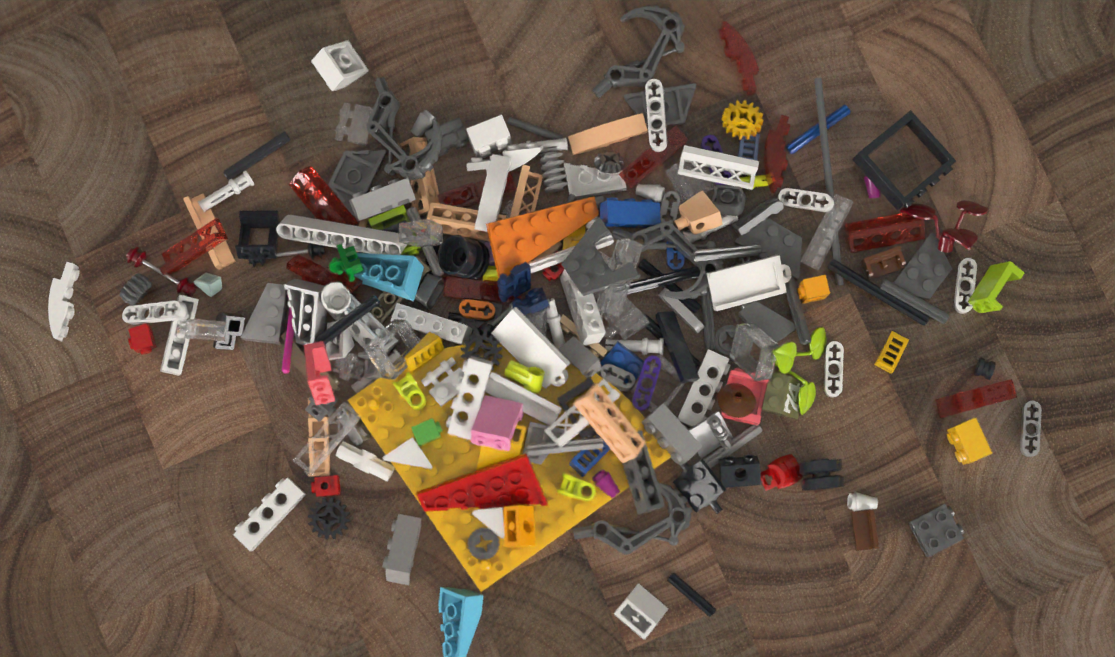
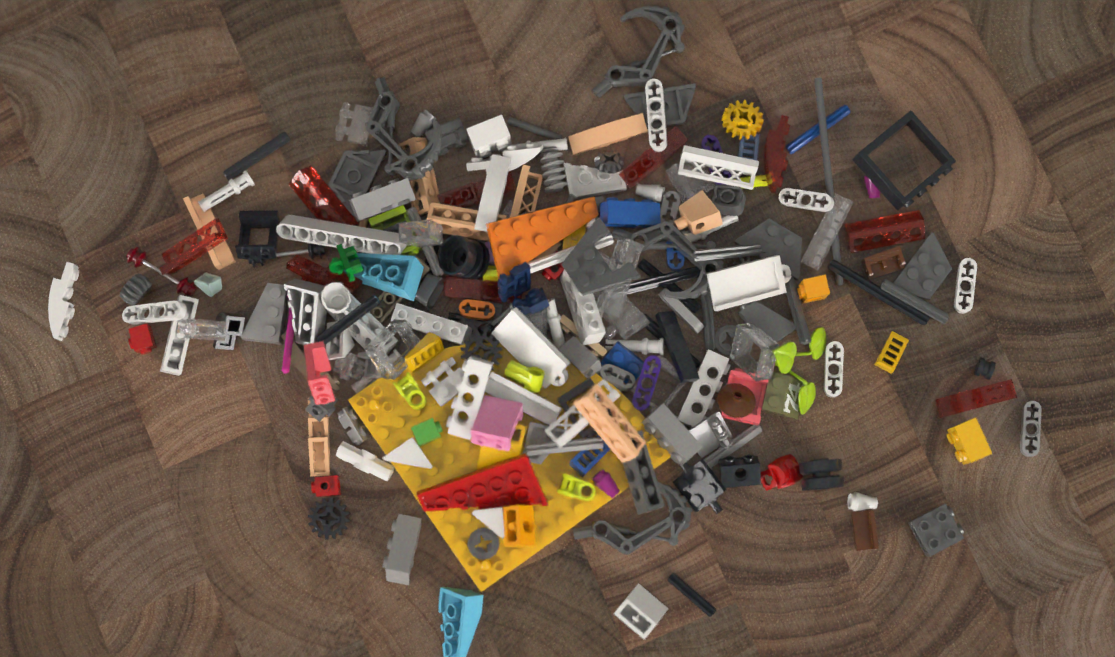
white brick [233,478,307,551] -> none
clear fence [293,401,362,477] -> none
white slope [312,41,369,91] -> none
clear red slope [719,21,759,96] -> none
dark grey hinge [732,197,783,236] -> none
dark red plant [900,200,989,253] -> none
lime panel [968,261,1024,313] -> none

